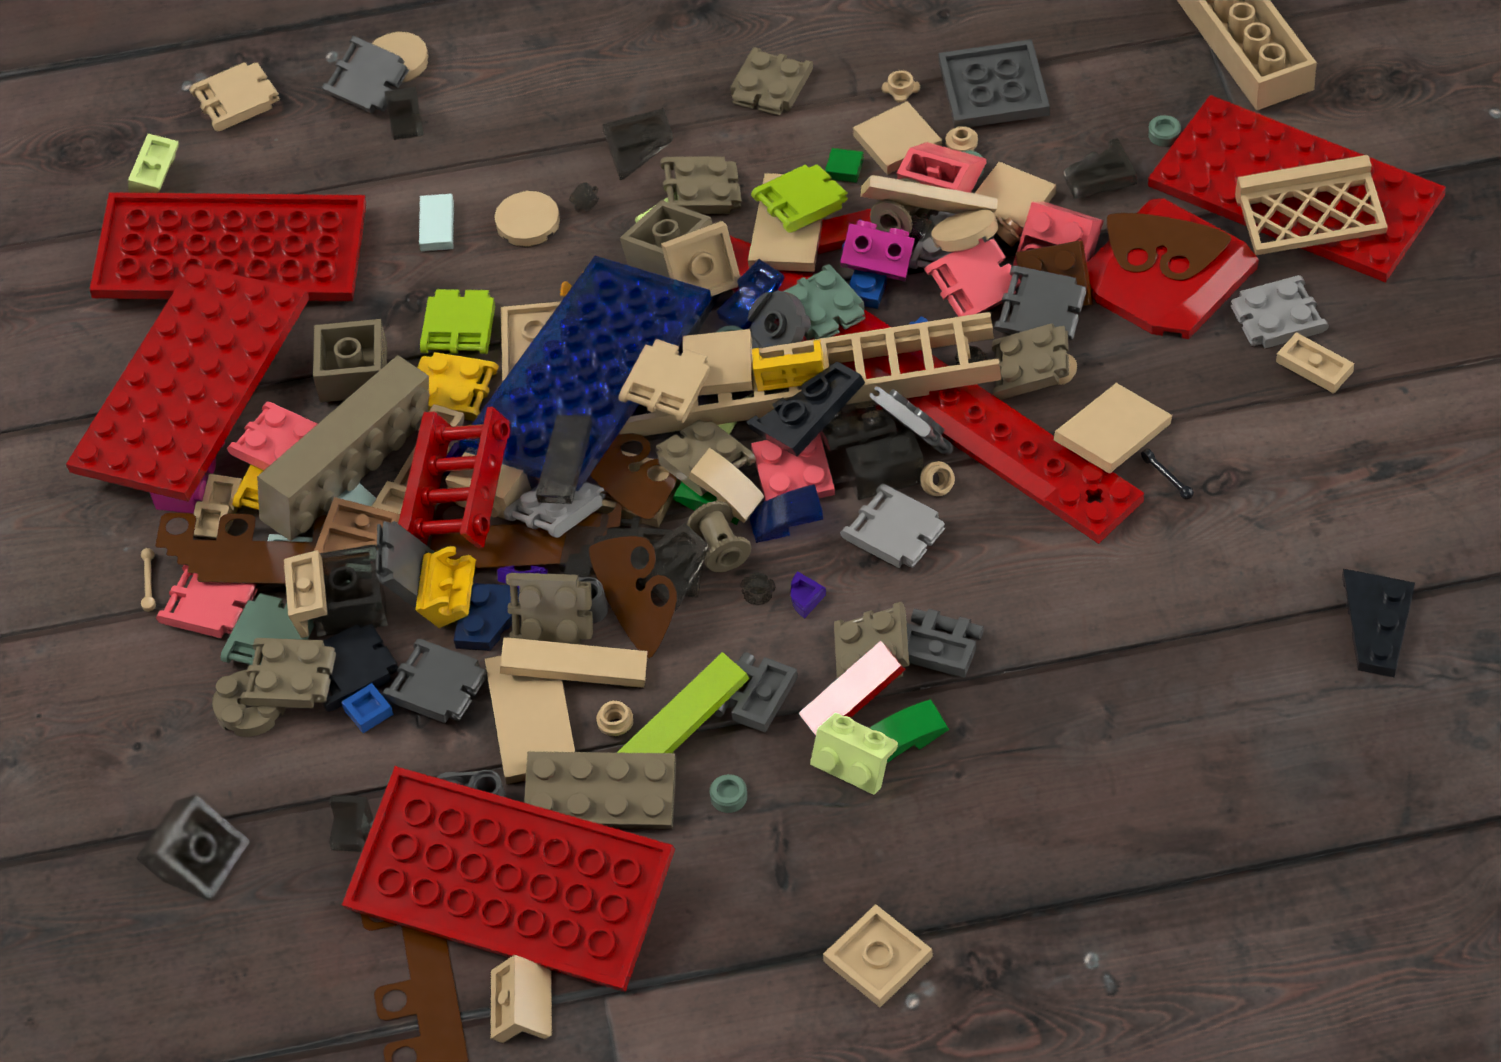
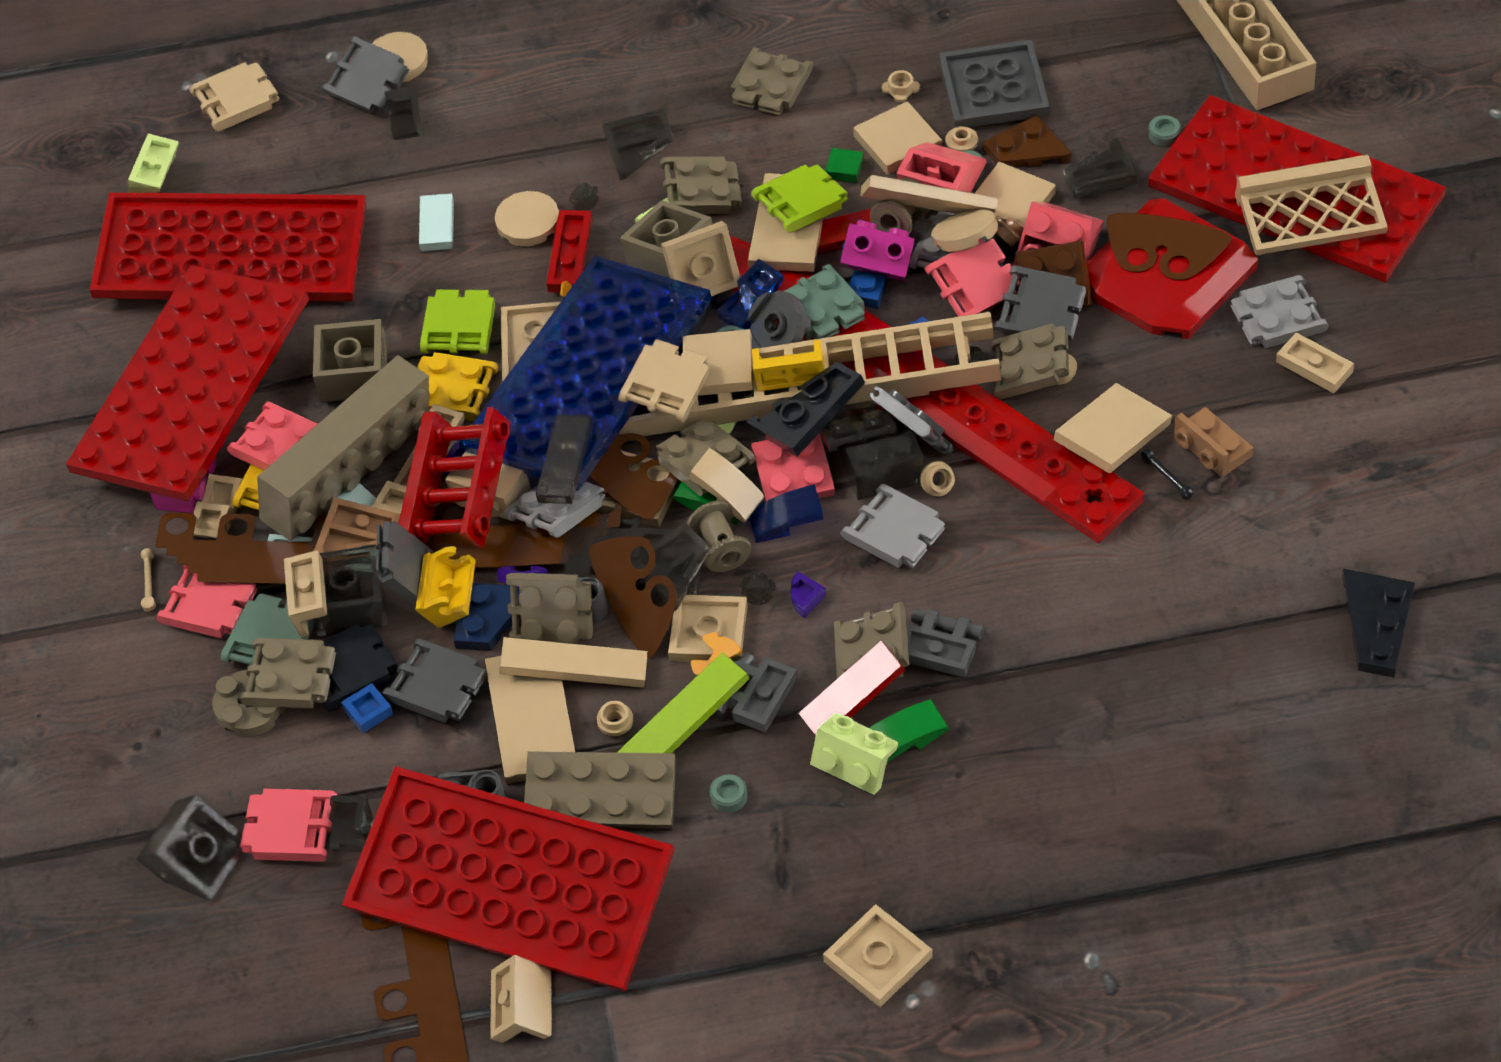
none -> coral plate [240,788,337,862]
none -> red plate [546,210,593,293]
none -> tan tile [668,594,748,662]
none -> light orange piece [690,632,742,675]
none -> reddish brown wing [983,115,1071,168]
none -> medium nougat bracket [1174,407,1254,478]

